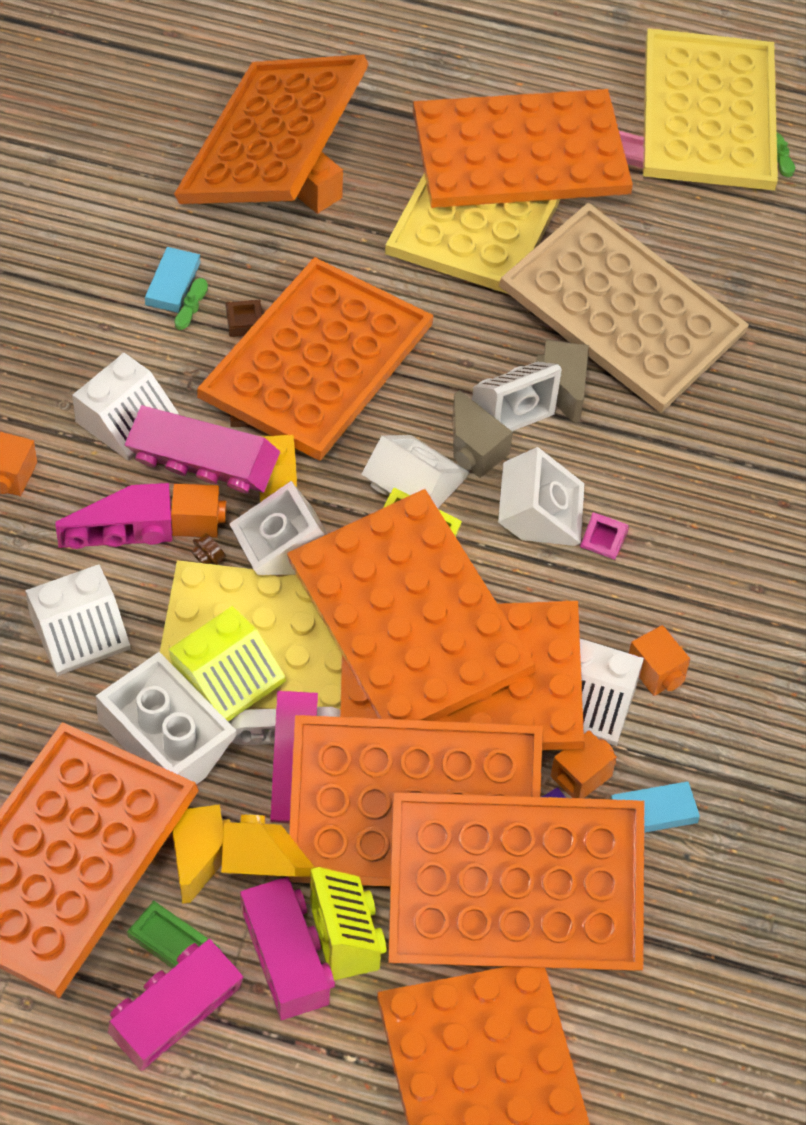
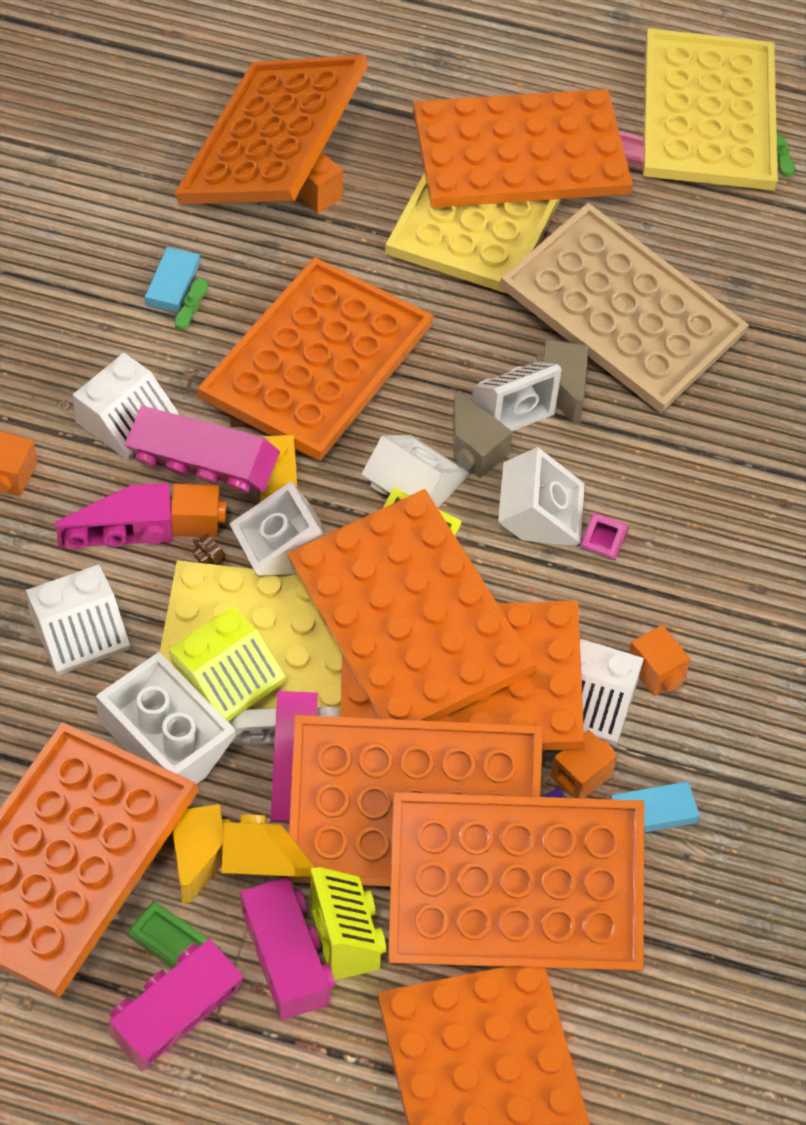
reddish brown tile [226,299,263,337] -> none

